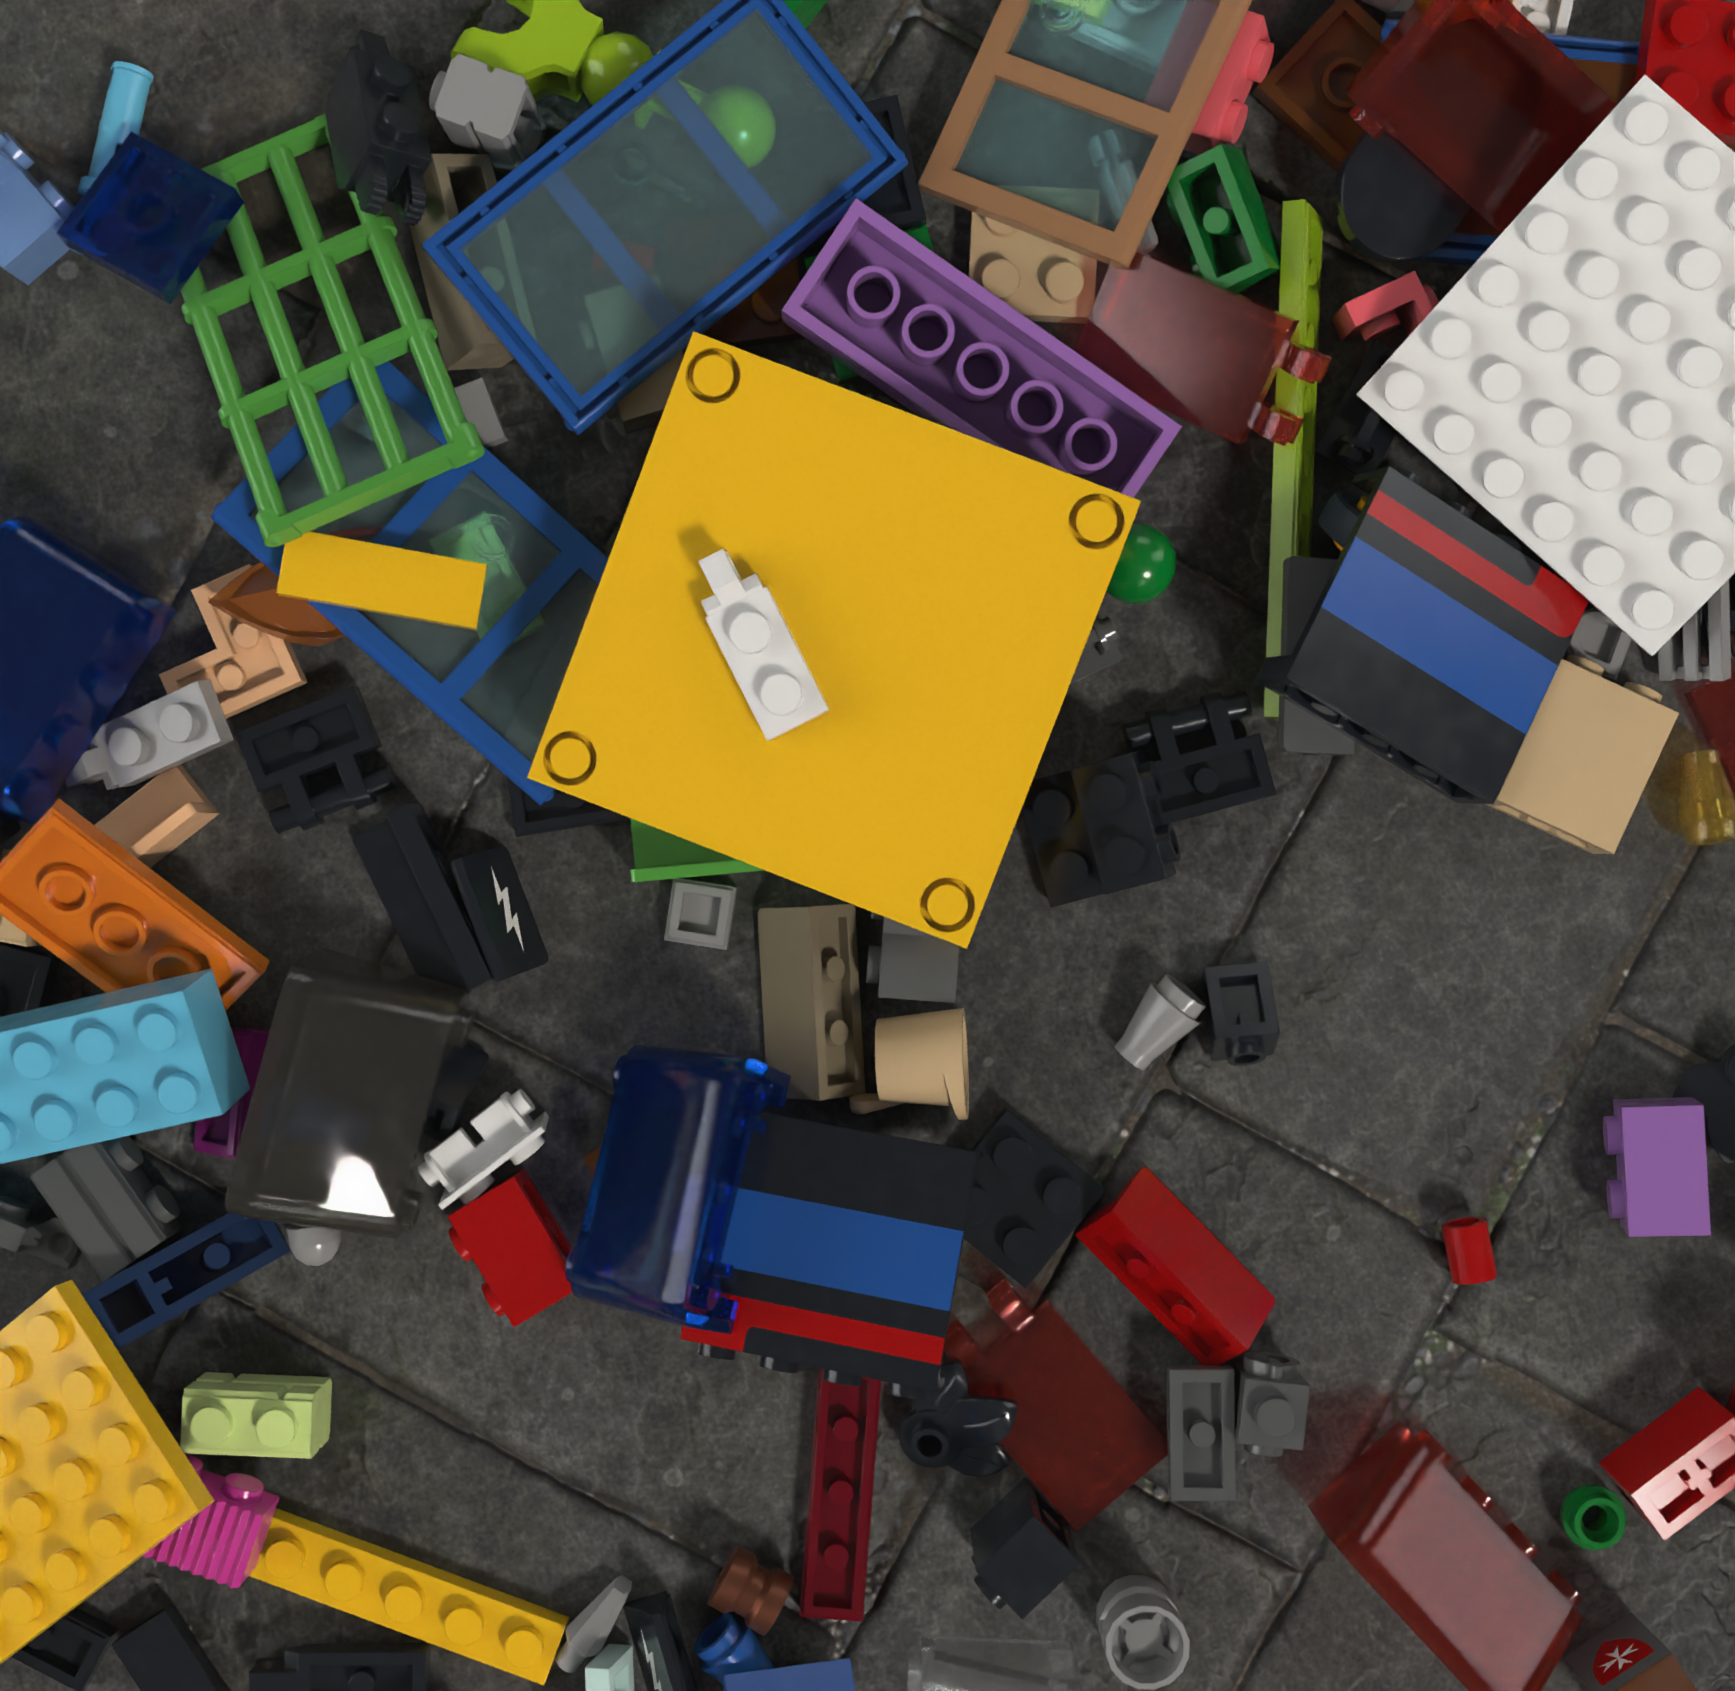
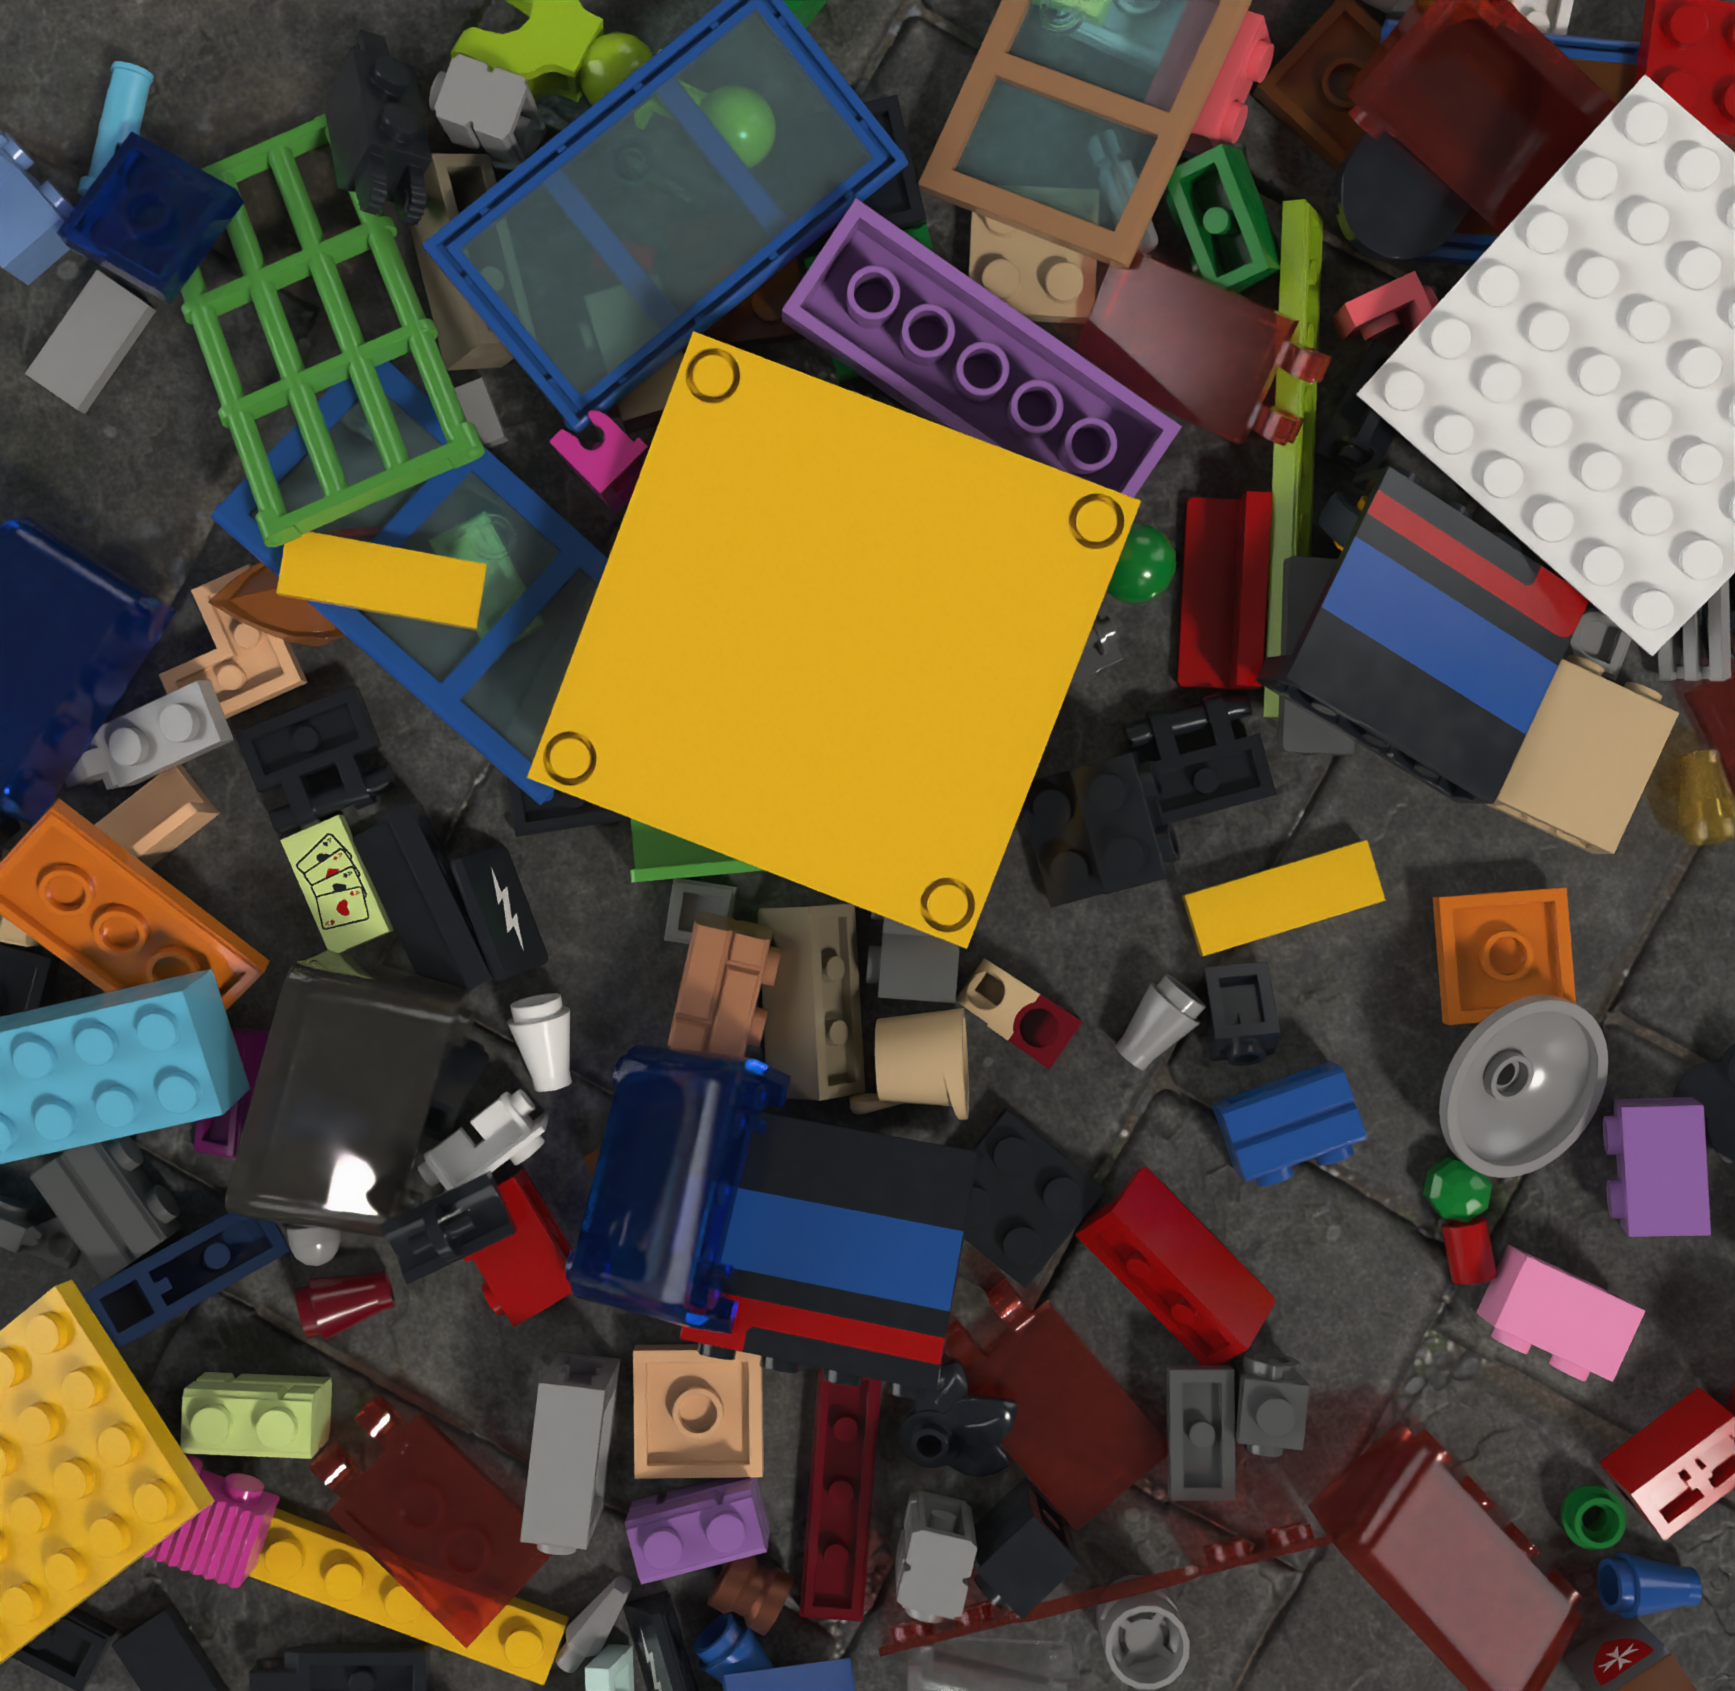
white hinge [698,549,830,741] -> none
none -> light grey tile [25,270,156,414]
none -> yellowish green tile [280,815,394,956]
none -> dark red cone [295,1270,396,1341]
none -> clear red tile [308,1394,552,1649]
none -> black hips [379,1171,518,1285]
none -> white cone [507,993,572,1092]
none -> light grey window [520,1352,621,1555]
none -> dark pink hinge [549,410,649,514]
none -> medium lavender brick [625,1477,770,1585]
none -> light nougat plate [633,1344,764,1479]
none -> nougat brick [667,912,782,1063]
none -> clear red hinge [878,1521,1333,1657]
none -> light grey brick [895,1490,977,1623]
none -> leg [956,958,1083,1070]
none -> red panel [1176,491,1273,691]
none -> yellow tile [1182,840,1386,956]
none -> blue brick [1212,1061,1367,1187]
none -> green tile [1423,1156,1492,1222]
none -> orange plate [1432,887,1576,1025]
none -> light grey dish [1439,995,1608,1178]
none -> bright pink brick [1476,1244,1645,1382]
none -> blue cone [1596,1552,1702,1619]

